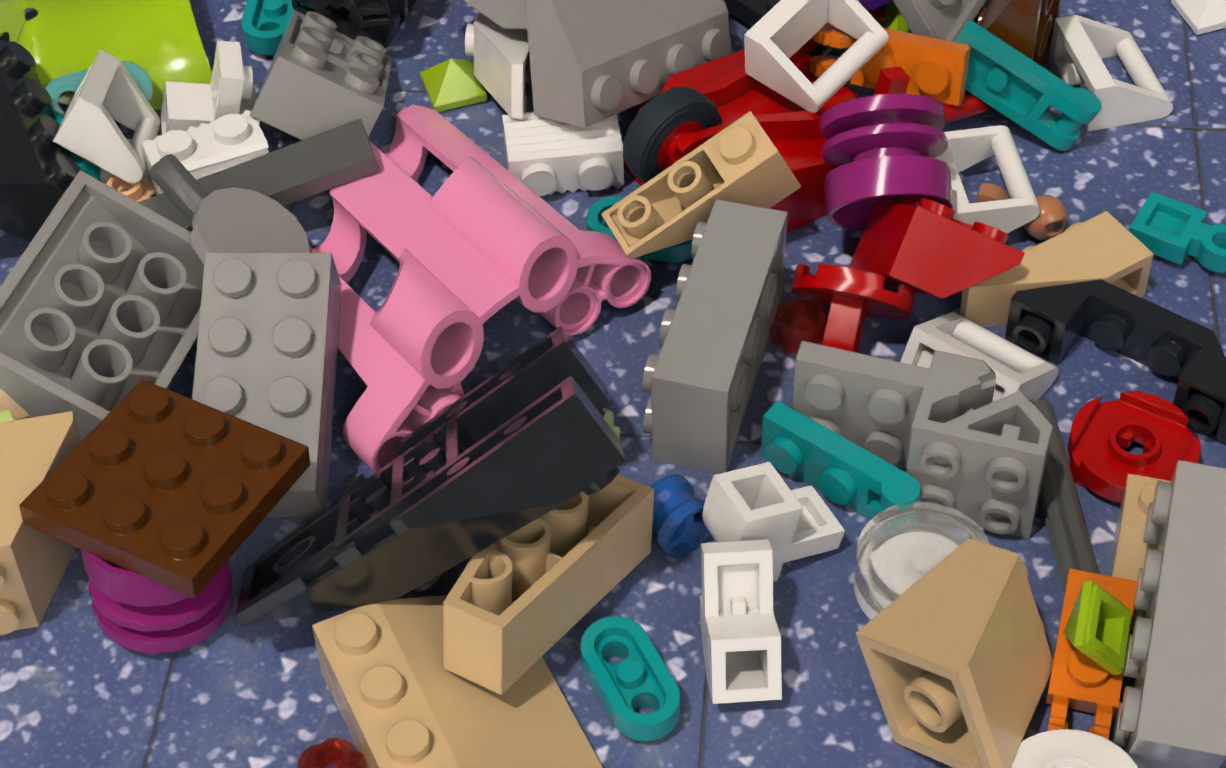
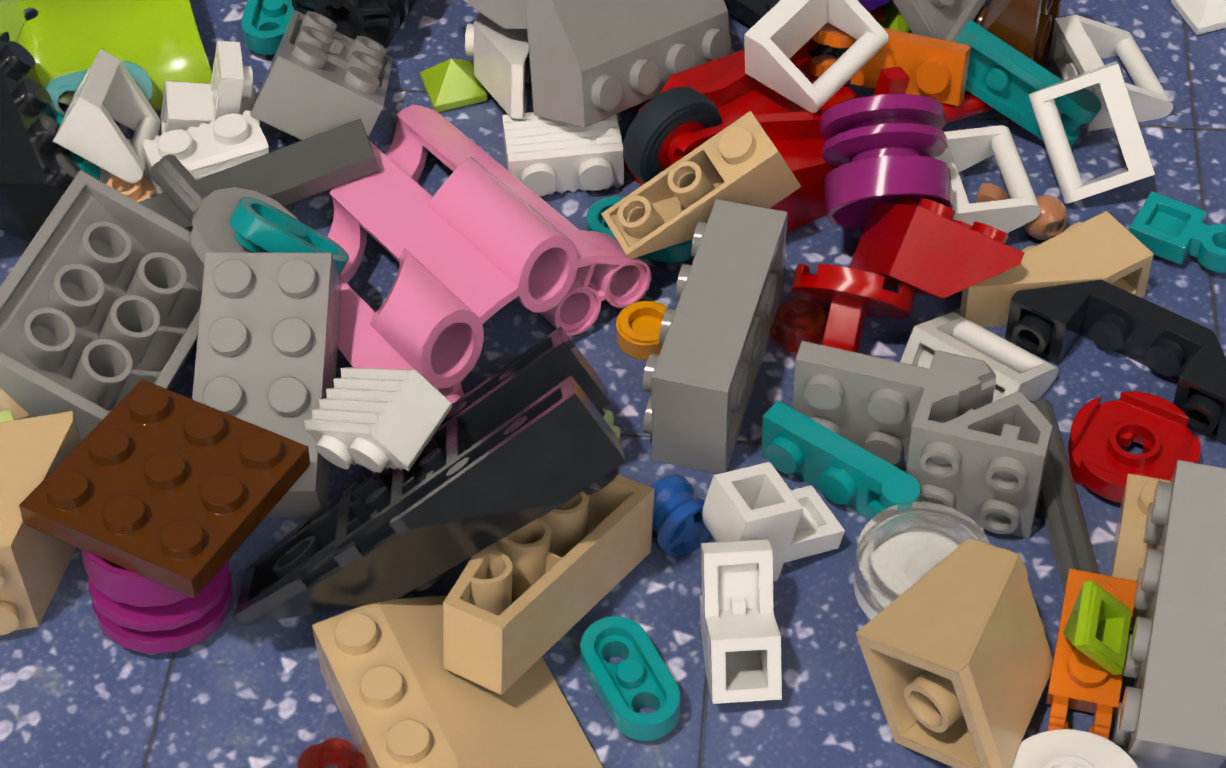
none -> teal plate [229,197,349,276]
none -> white brick [304,367,452,473]
none -> light orange tile [616,301,668,360]
none -> white tile [1028,61,1155,204]

